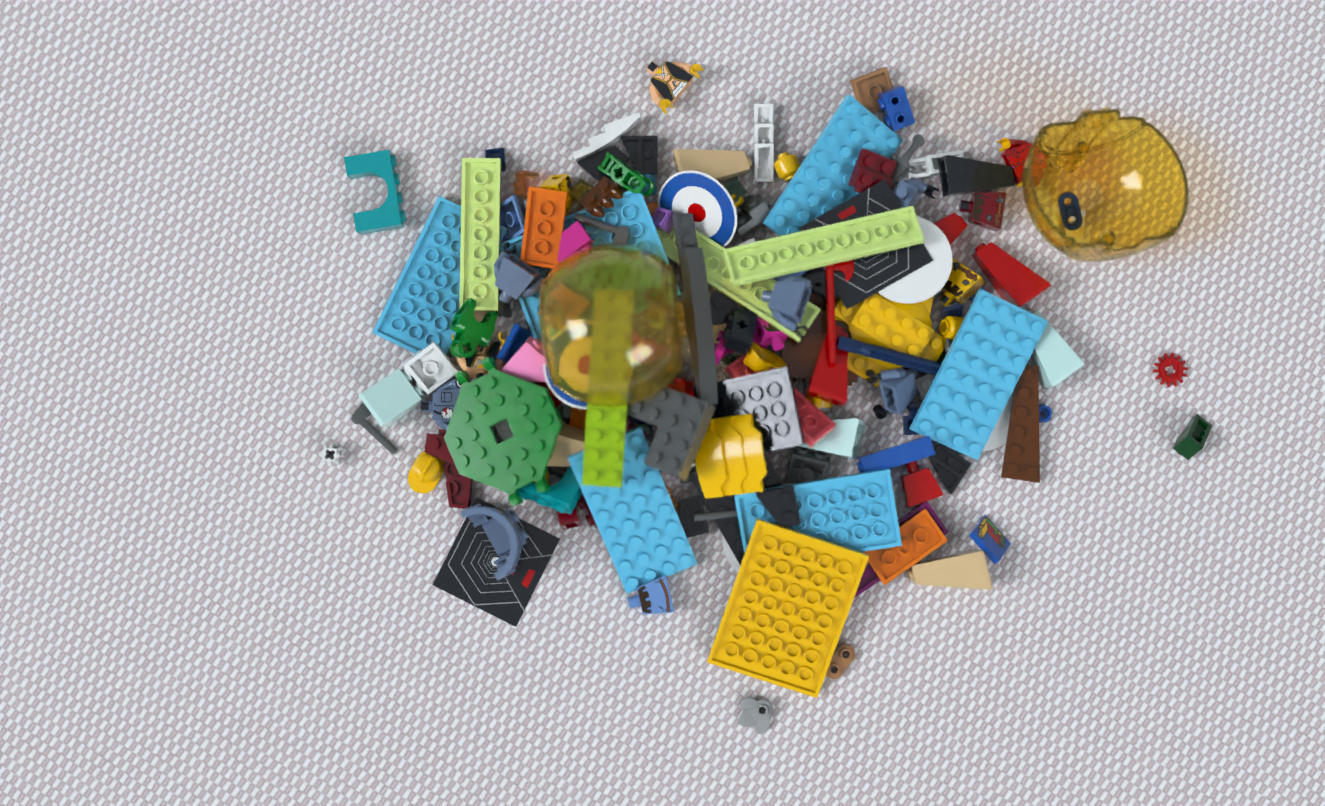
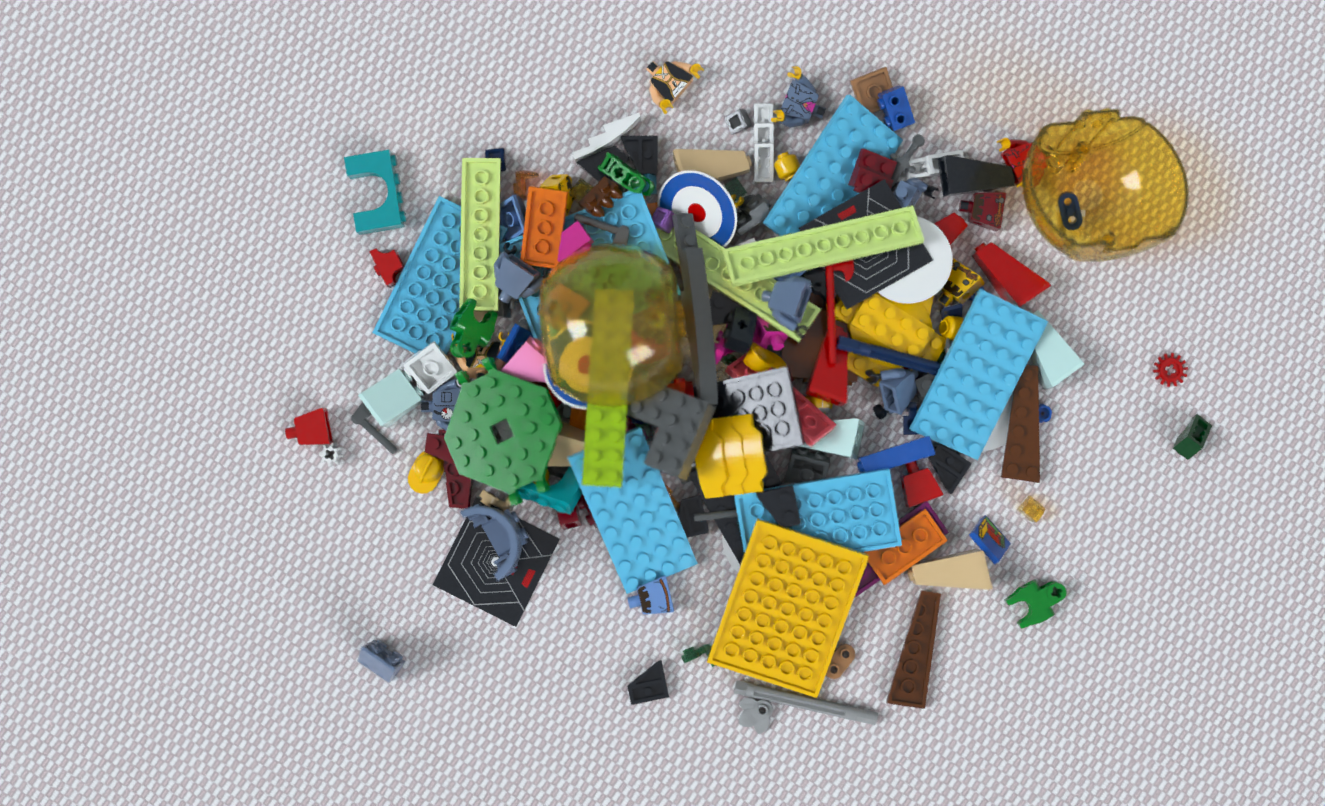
none -> red torso [285,408,333,445]
none -> sand blue slope [357,640,406,683]
none -> red brick [369,248,405,288]
none -> tan plate [479,489,511,511]
none -> black wing [627,660,669,705]
none -> clear green plate [681,644,716,667]
none -> slope [724,109,752,135]
none -> light grey piece [734,680,878,725]
none -> sand blue torso [771,66,826,128]
none -> reddish brown wing [886,590,941,709]
none -> green piece [1004,580,1067,629]
none -> clear yellow brick [1017,495,1045,523]

